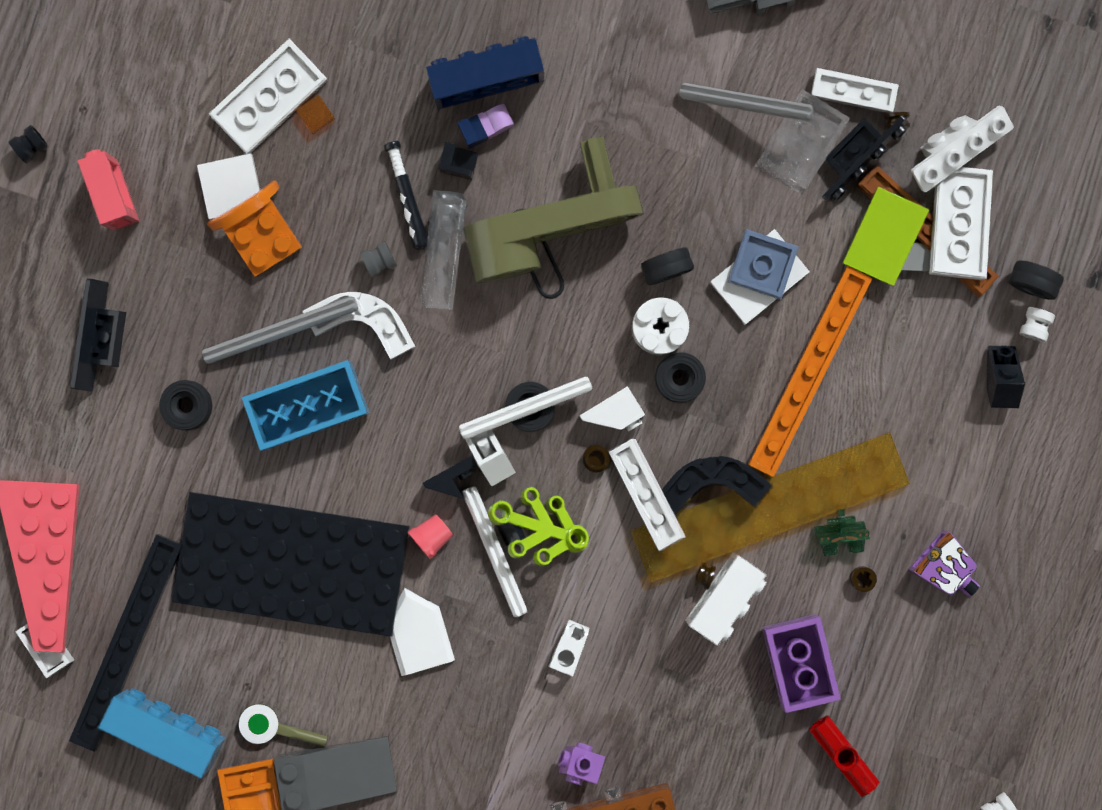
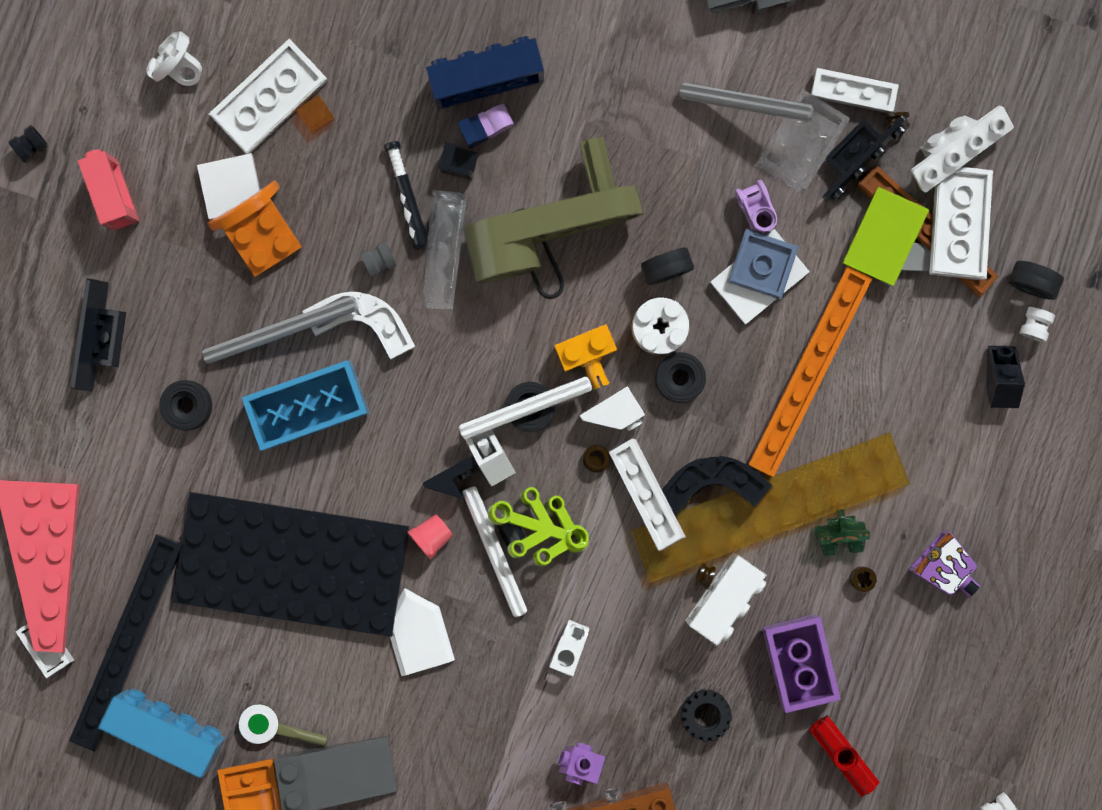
none -> white tile [146,31,202,86]
none -> light orange brick [554,324,617,390]
none -> black tyre [681,689,732,742]
none -> lavender piece [735,179,777,235]

